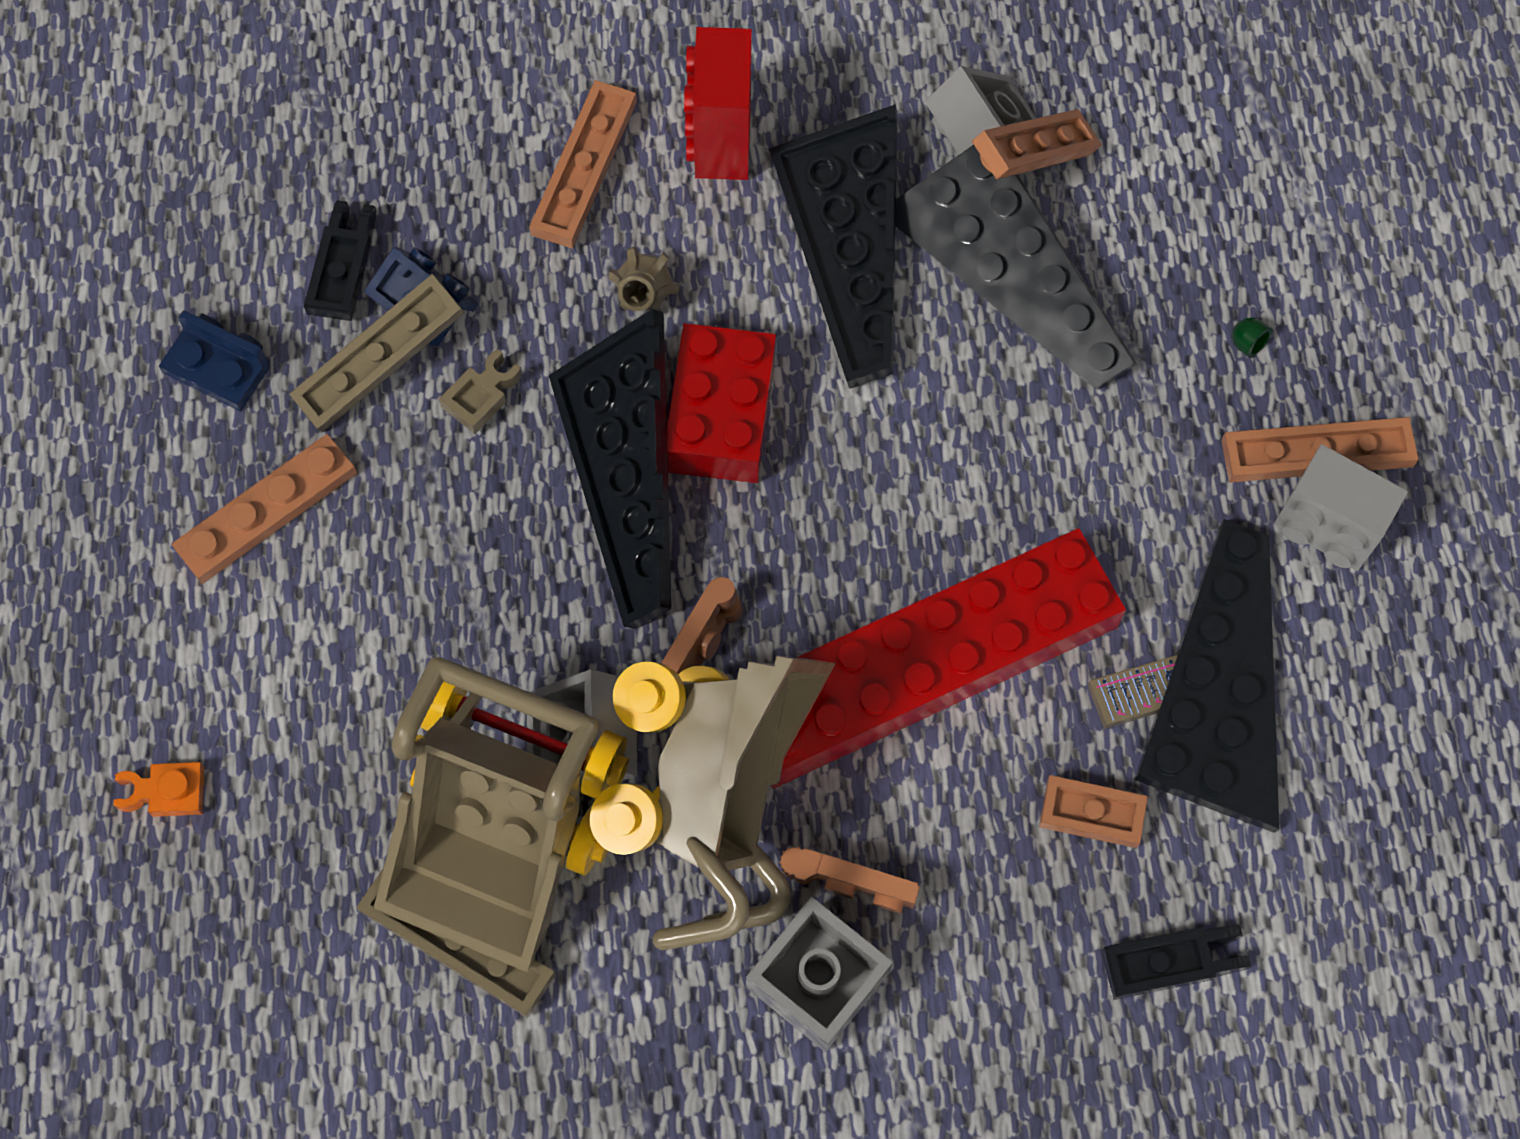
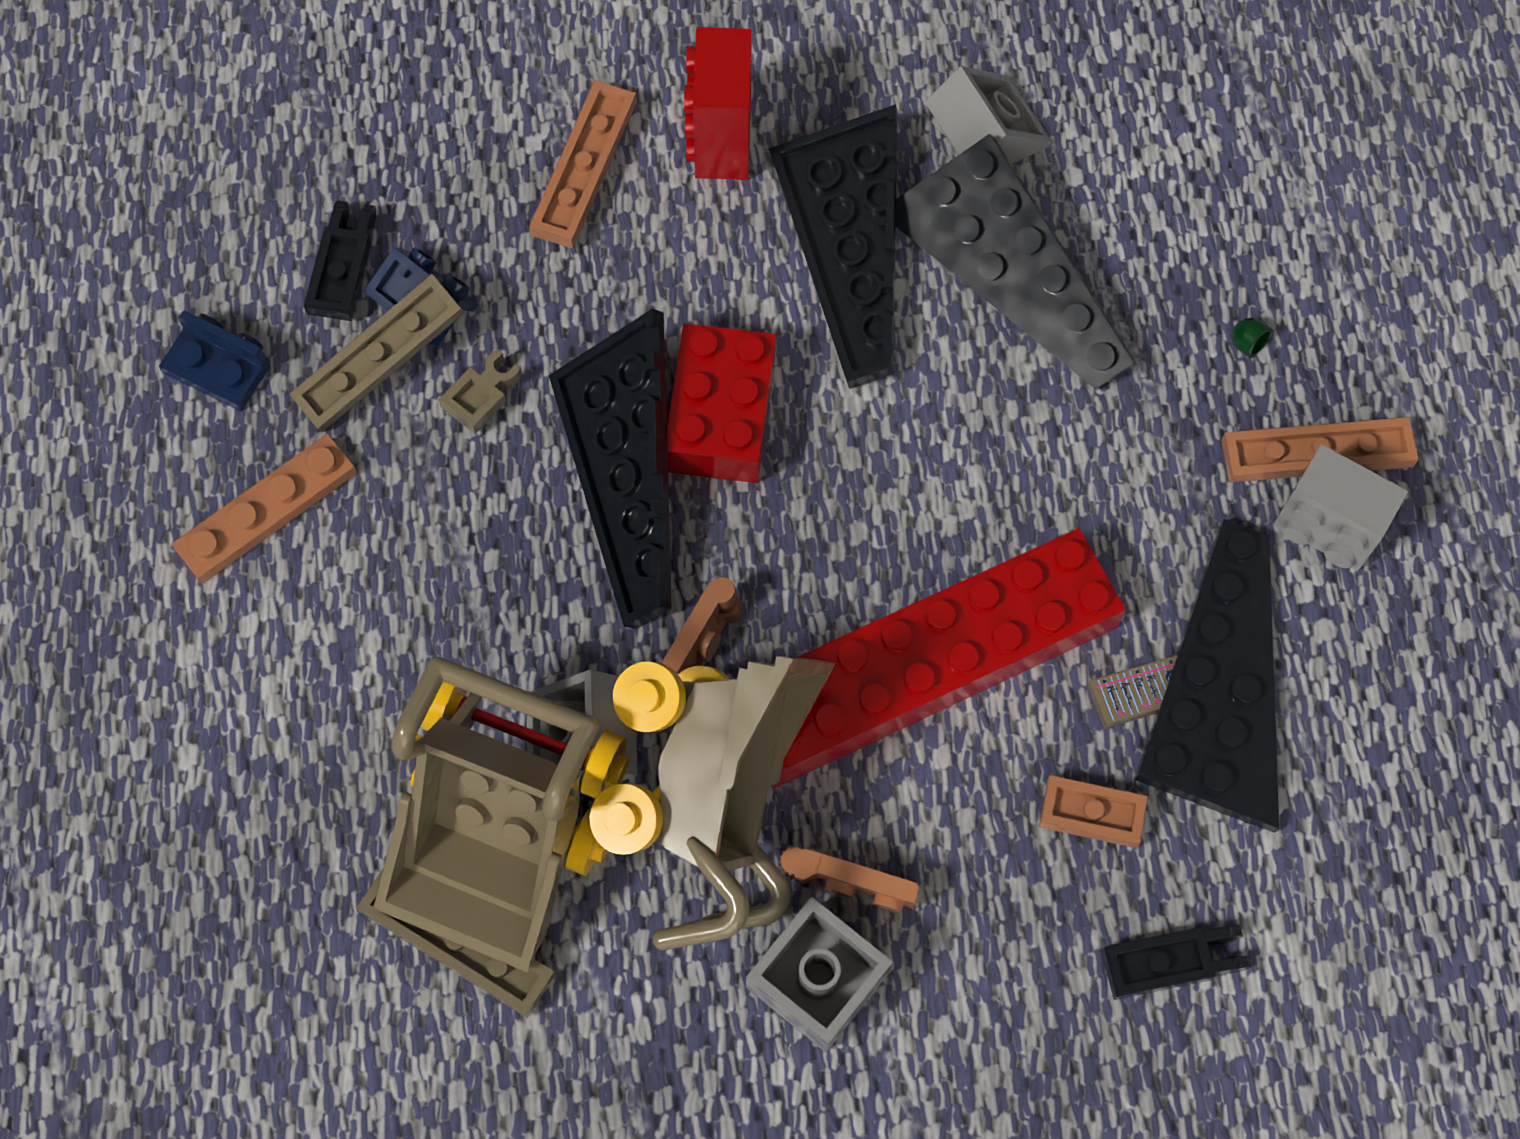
orange plate [113,762,204,817] -> none
dark tan rock [608,246,680,312] -> none
nougat plate [972,109,1102,180] -> none

